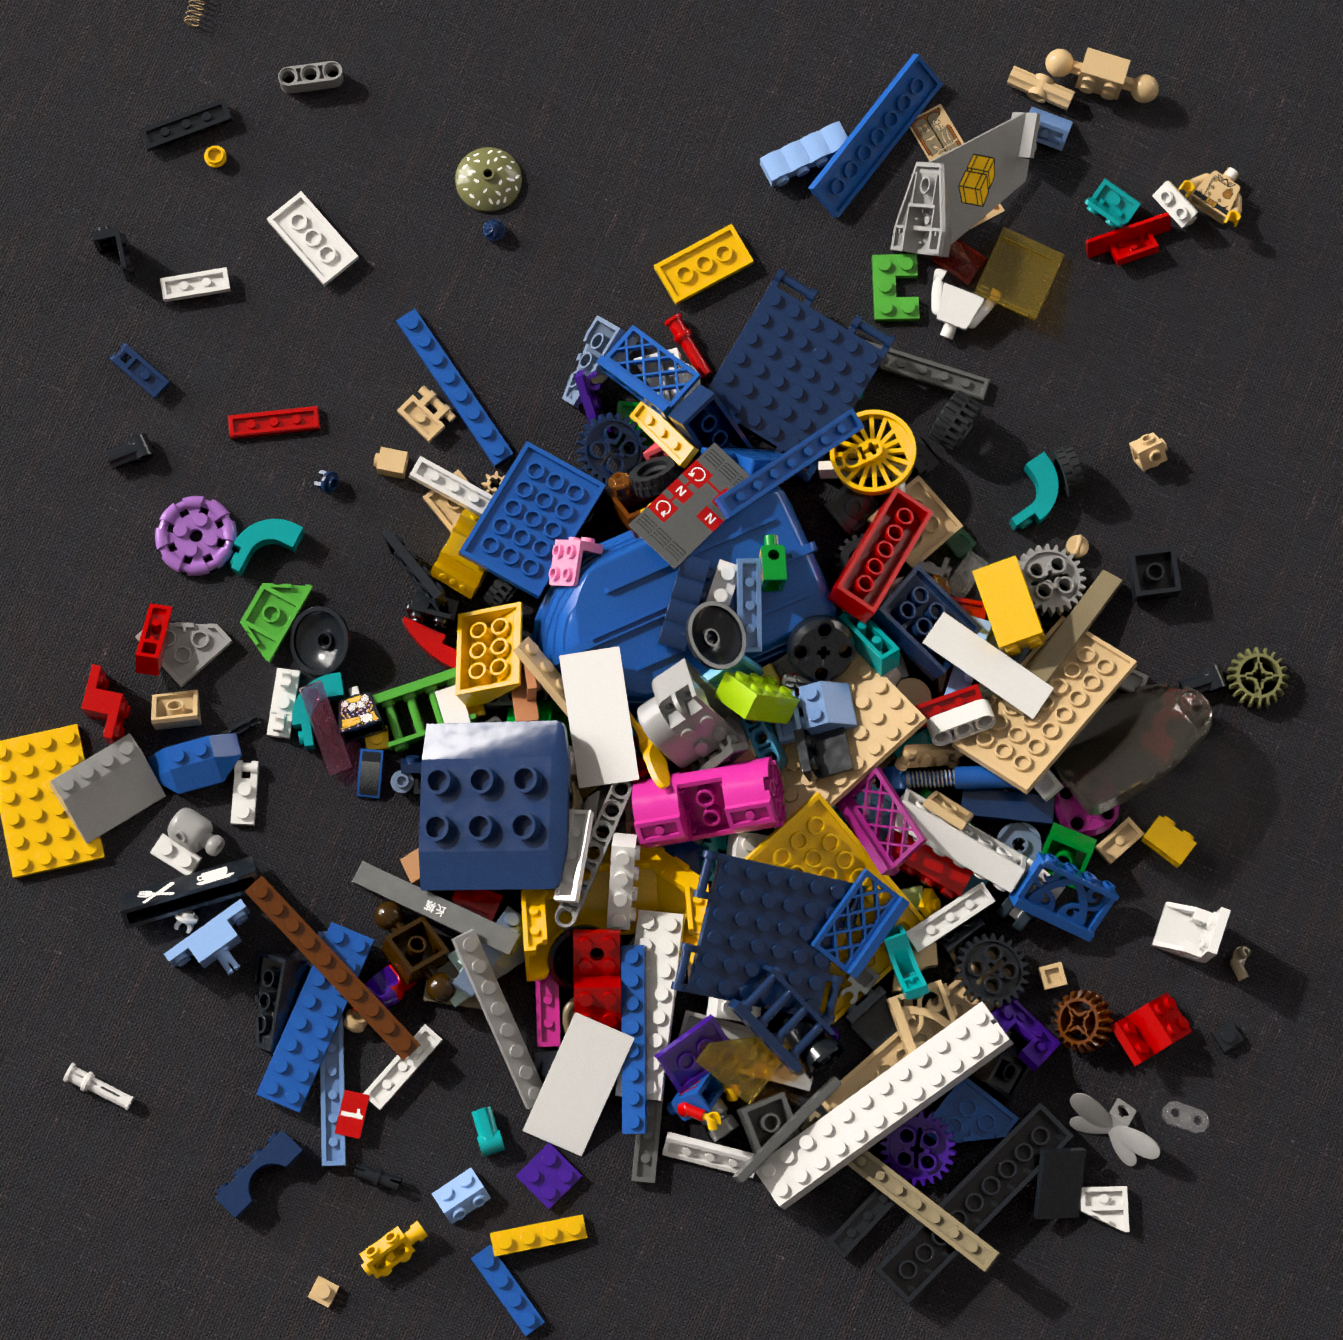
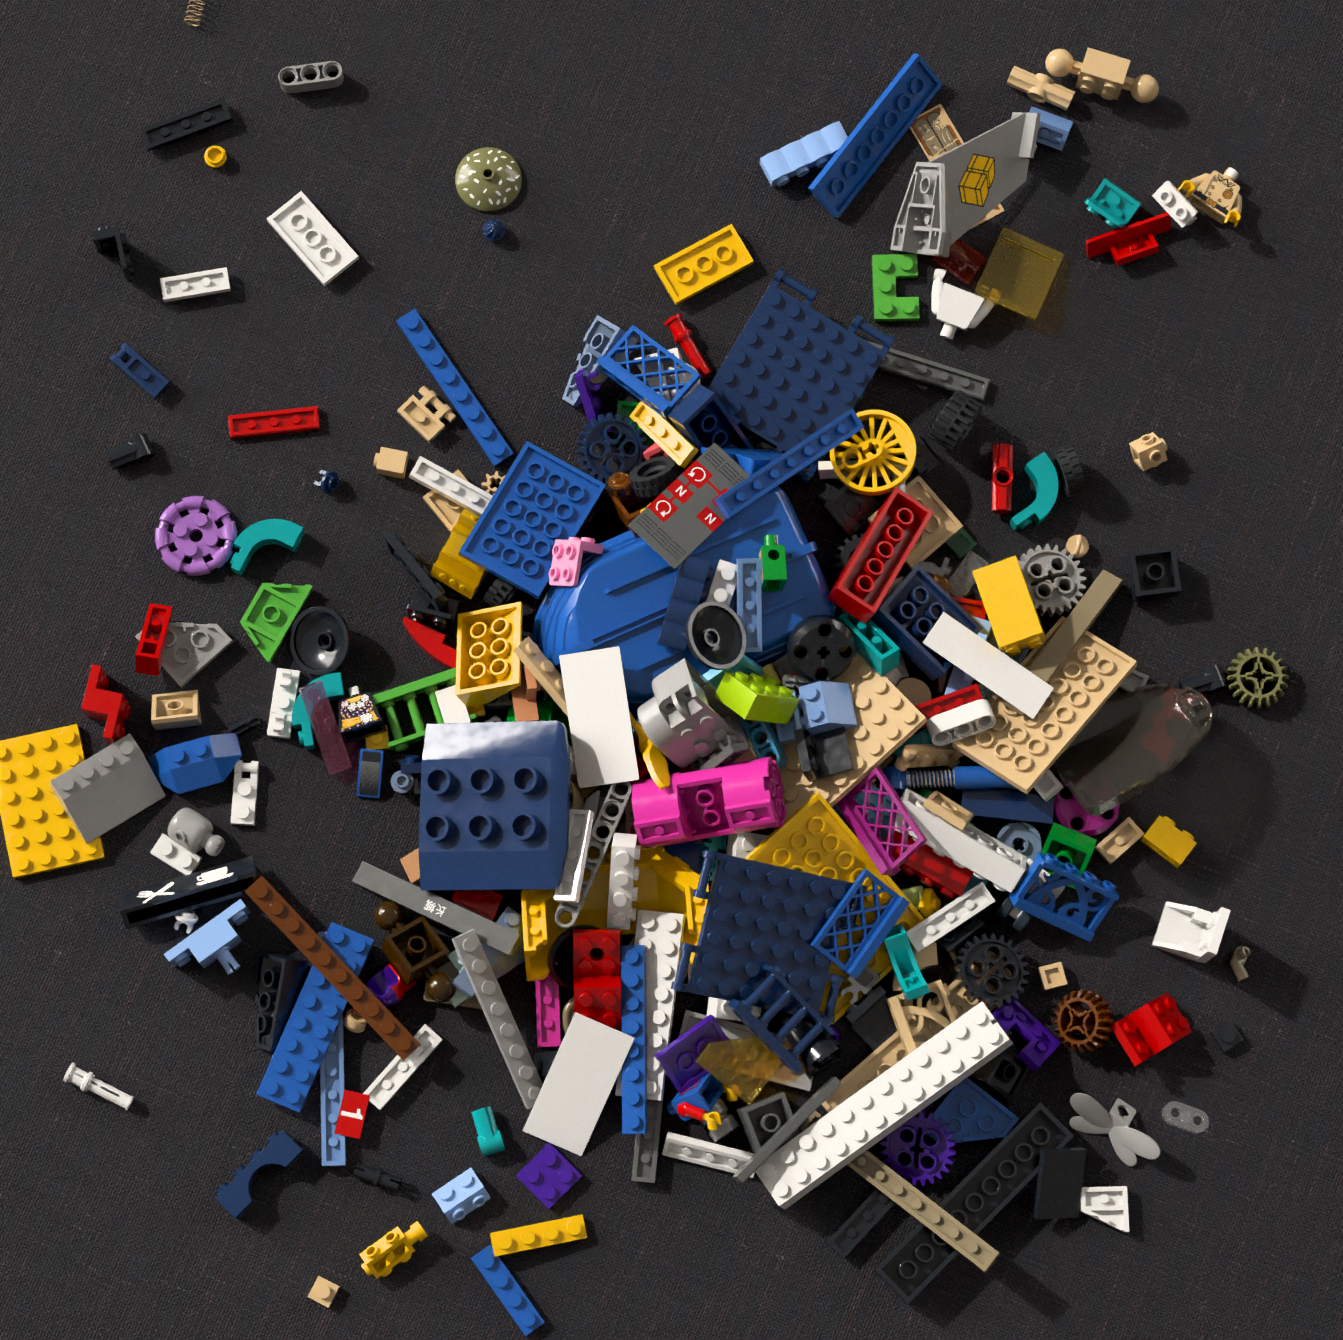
none -> red piece [991,443,1013,514]

